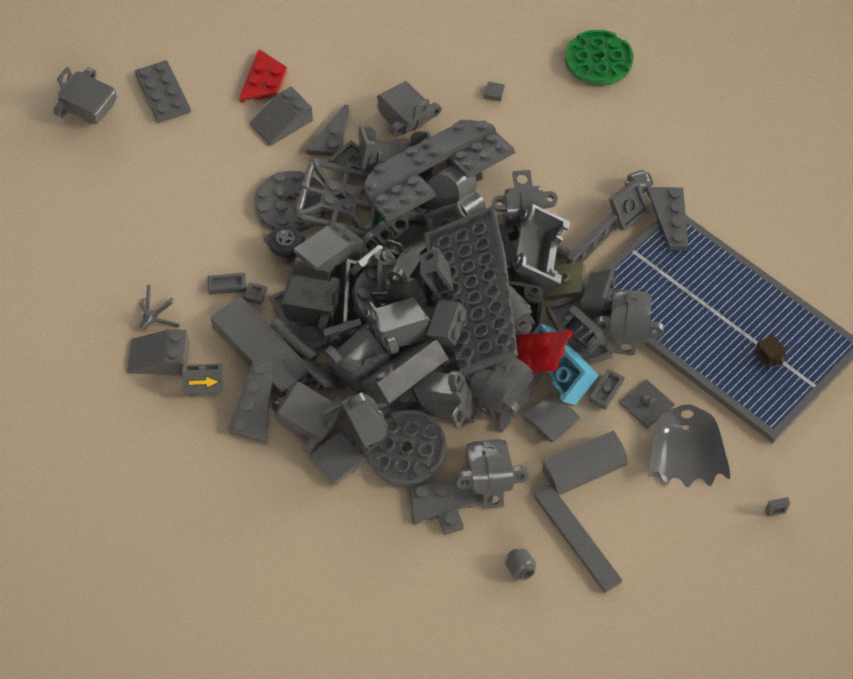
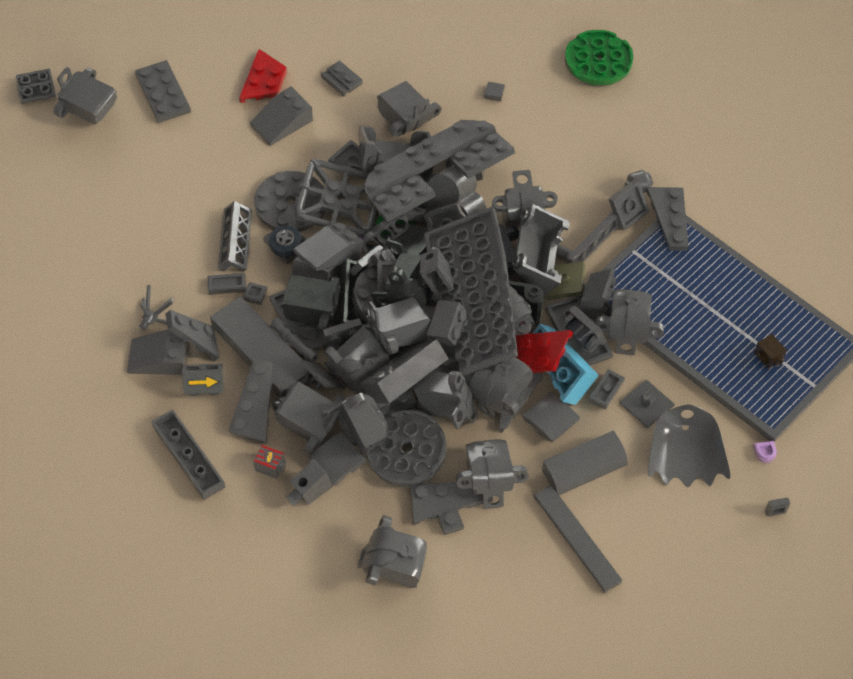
dark grey wing [307,105,349,156] -> none
dark grey head [505,549,536,580] -> none
none -> dark grey slope [16,68,56,104]
none -> dark grey piece [151,409,225,500]
none -> dark grey wing [165,310,219,361]
none -> dark grey fence [218,201,252,272]
none -> dark grey brick [253,445,287,479]
none -> dark grey torso [286,459,333,506]
none -> dark grey plate [321,60,362,97]
none -> dark grey piece [358,515,427,588]
none -> lavender tile [753,441,777,463]

